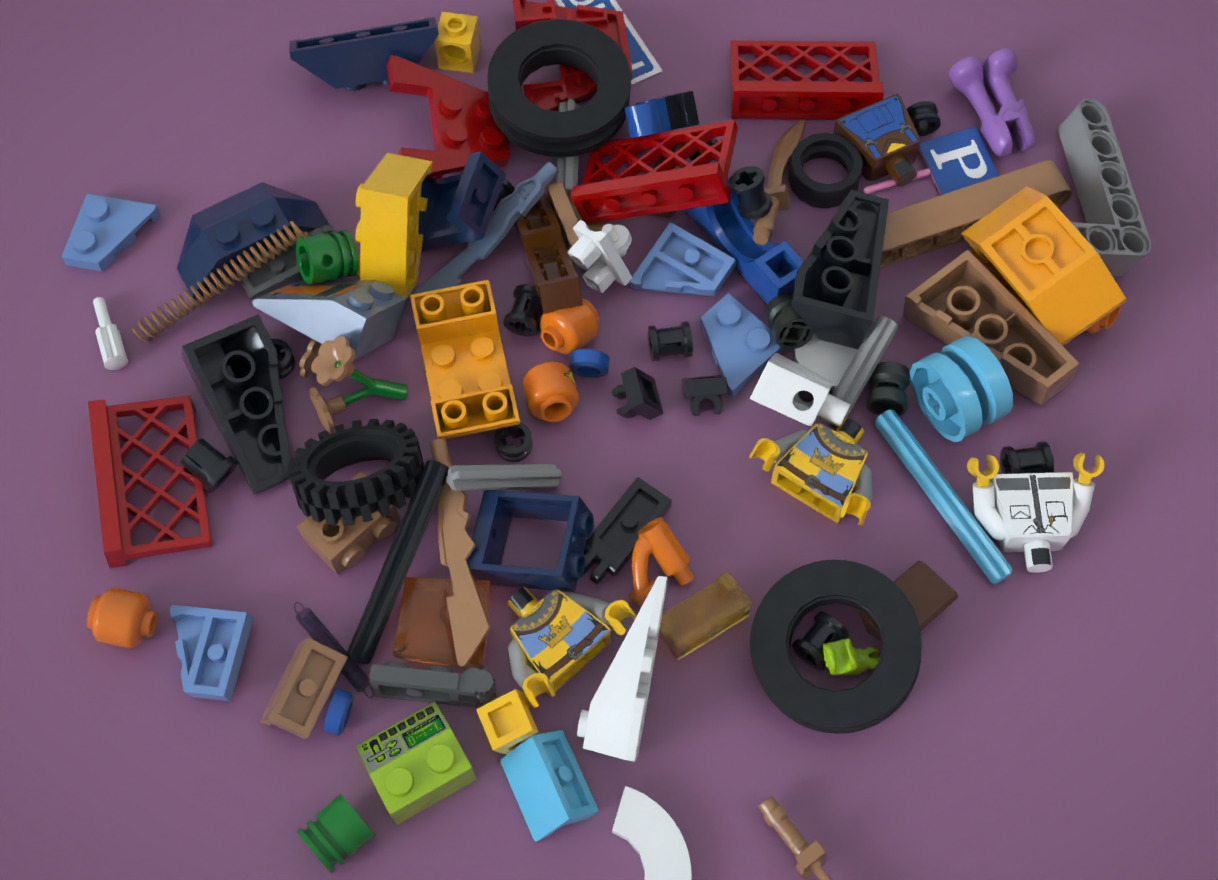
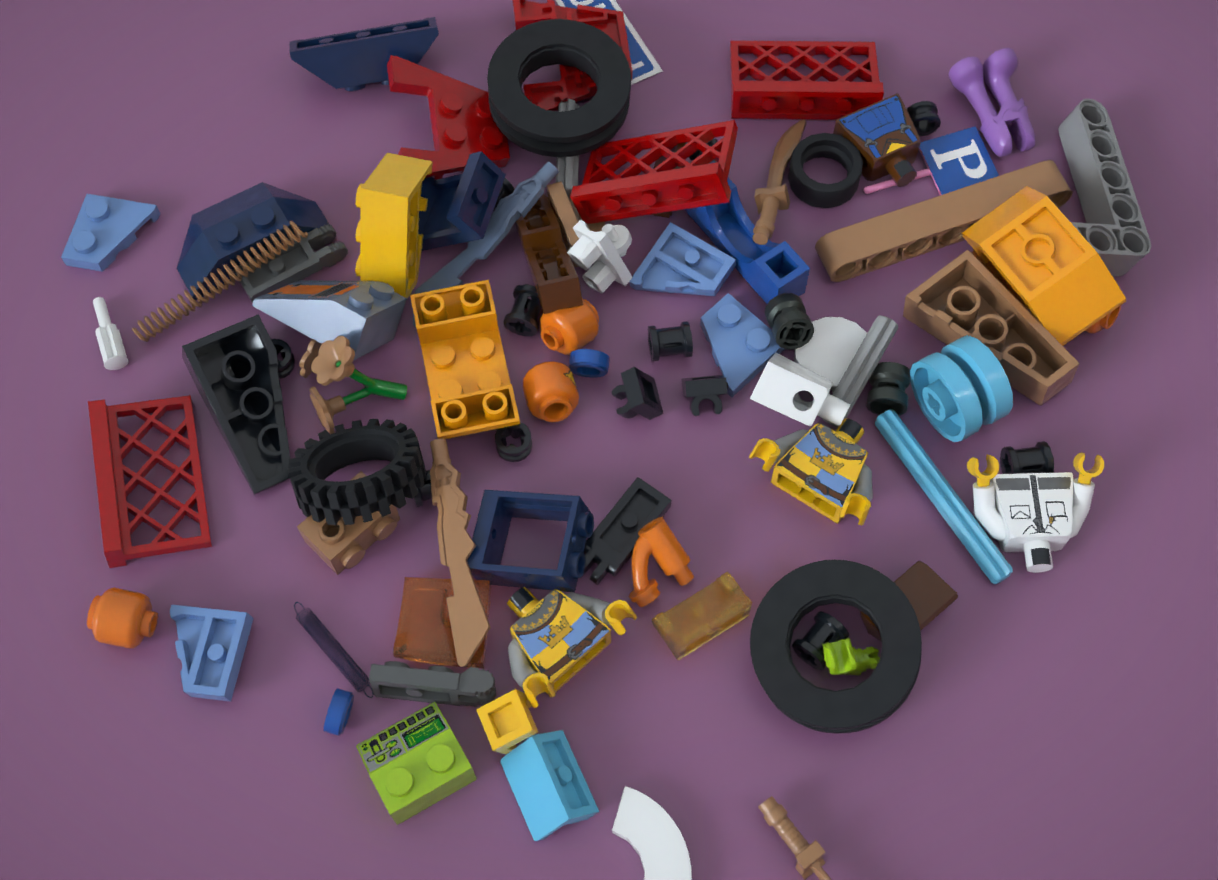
black bush [180,438,238,493] -> none
medium nougat panel [259,637,347,739] -> none
green piece [296,230,358,285] -> none
green piece [297,793,375,873] -> none
black axle [347,460,449,664] -> none
yellow brick [434,12,481,73] -> none
light grey axle [446,464,562,491] -> none
white wedge [577,576,668,762] -> none
leg [624,91,699,138] -> none
black bush [729,166,773,219] -> none
black wedge [791,190,889,349] -> none

